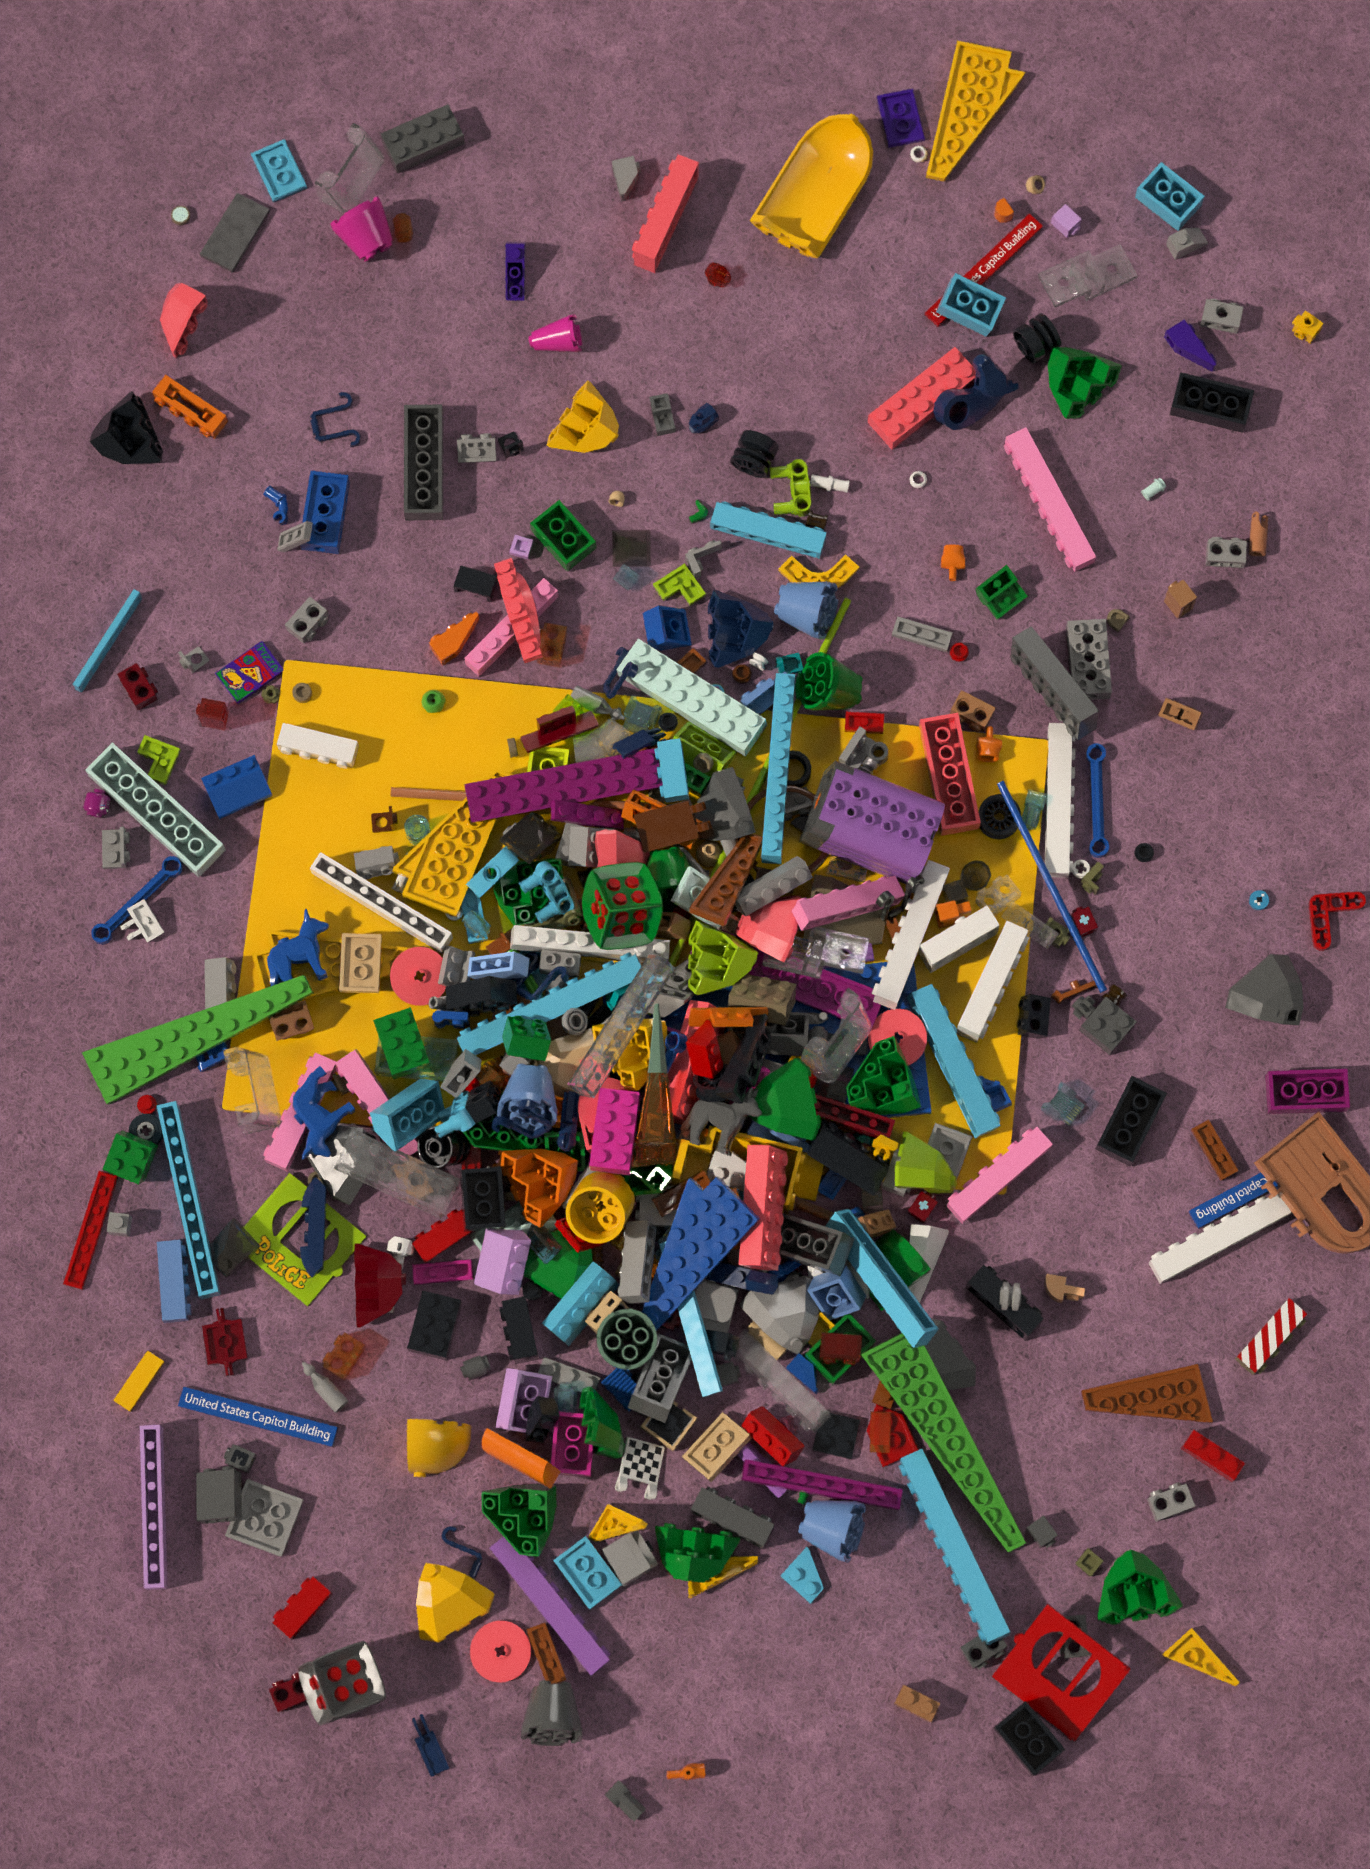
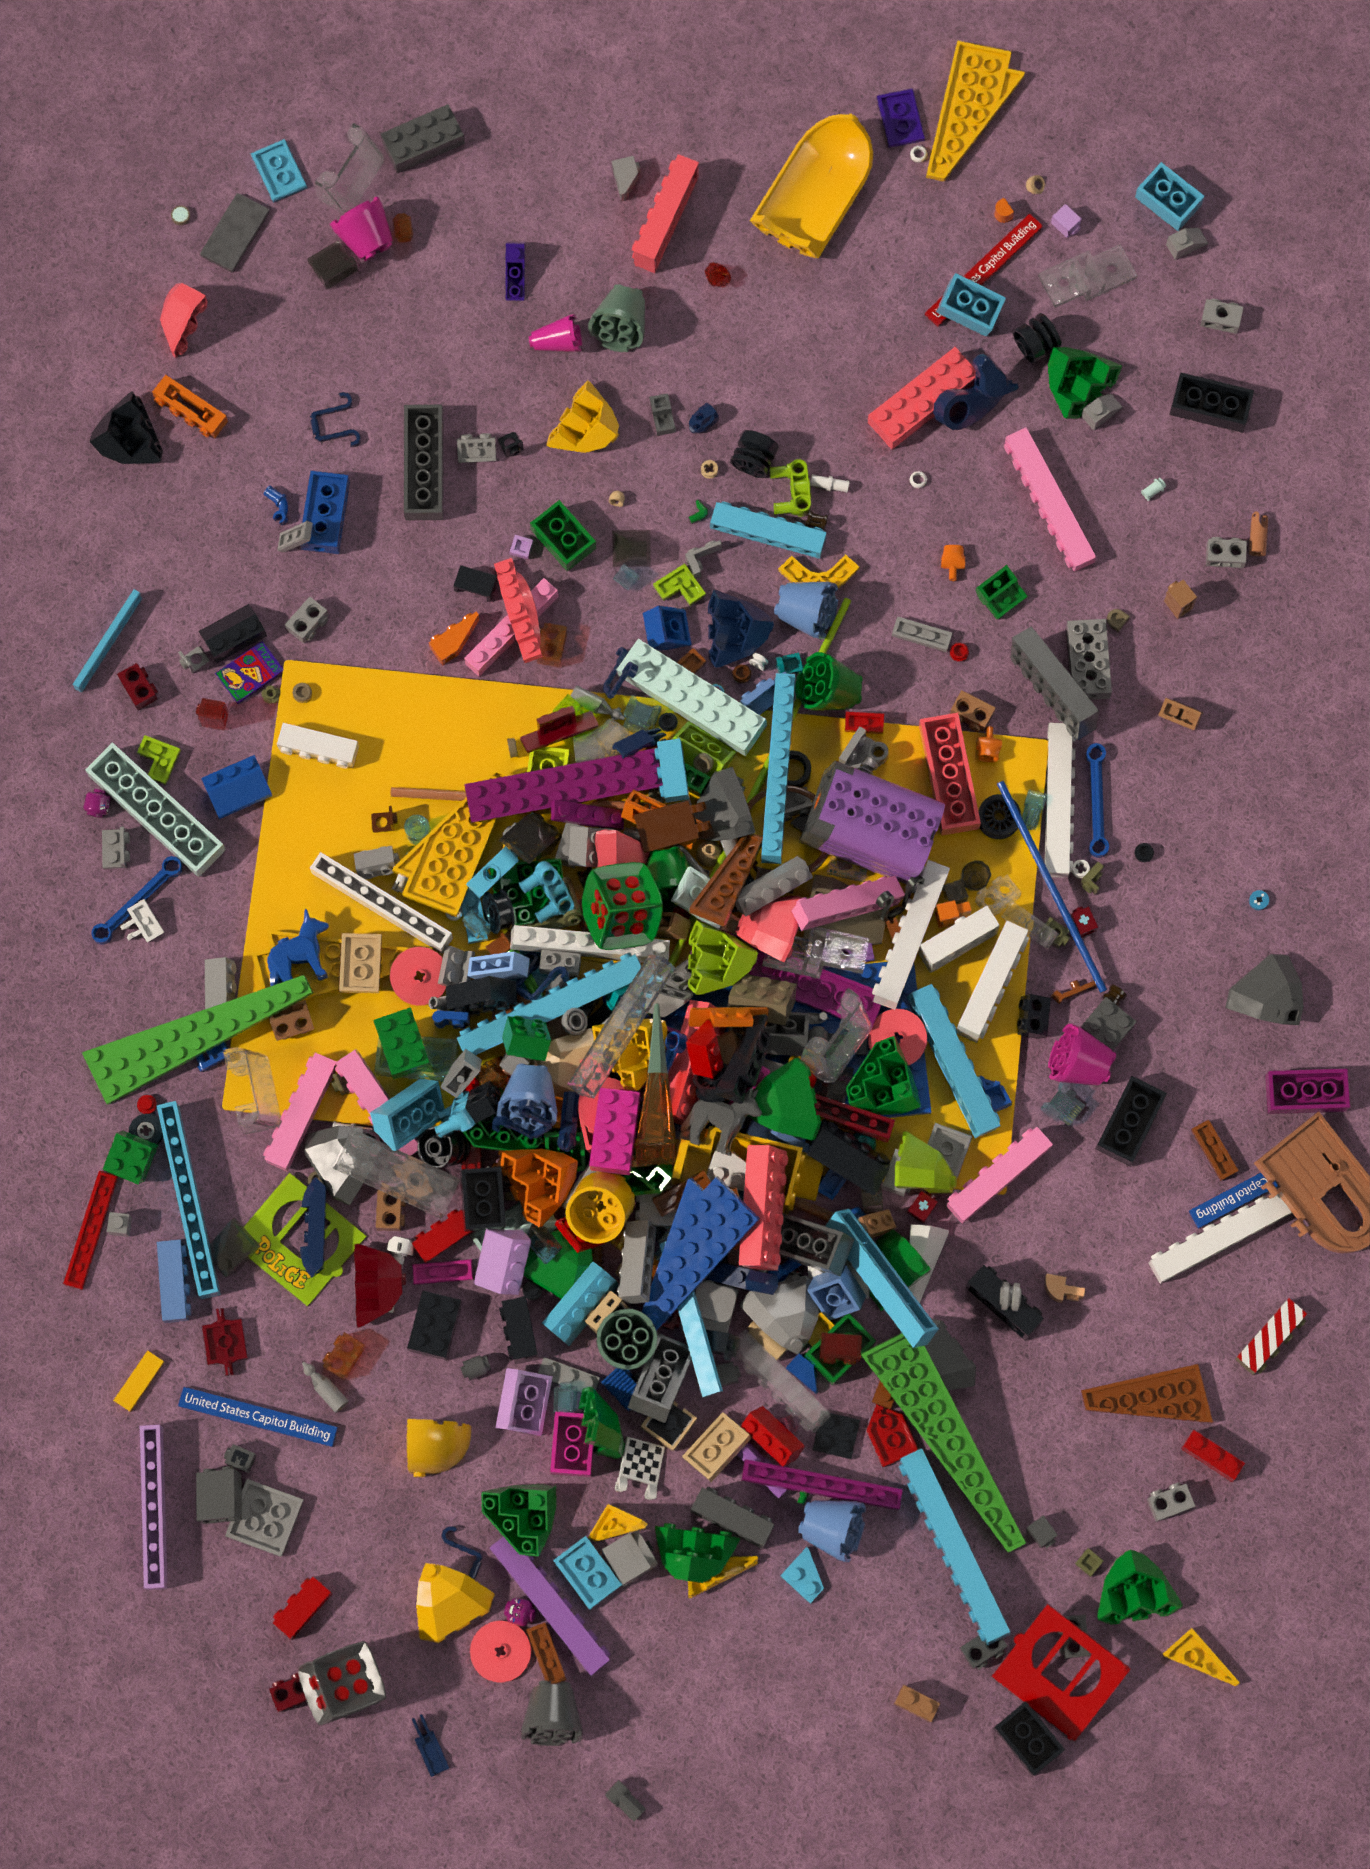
blue animal [292,1066,355,1159] -> none
bright green plate [421,689,446,713] -> none
orange brick [482,1428,561,1489] -> none
black slope [525,1396,560,1443] -> none
orange piece [667,1763,705,1780] -> none
clear orange tile [869,1412,891,1453] -> none
yellow tile [871,1135,898,1161] -> none
dark grey gear [1072,995,1096,1019] -> none
dark purple slope [1164,319,1216,372] -> none
yellow brick [1292,310,1324,343] -> none
red beam [1308,892,1366,951] -> none
none -> black slope [198,604,267,663]
none -> clear smoke bracket [307,241,358,290]
none -> medium nougat brick [376,1189,406,1231]
none -> black wheel [482,889,515,934]
none -> magenta head [504,1597,536,1626]
none -> sand green cone [588,284,645,352]
none -> tan bush [701,460,718,479]
none -> dark pink cone [1048,1024,1116,1086]
none -> light grey slope [1082,393,1123,430]

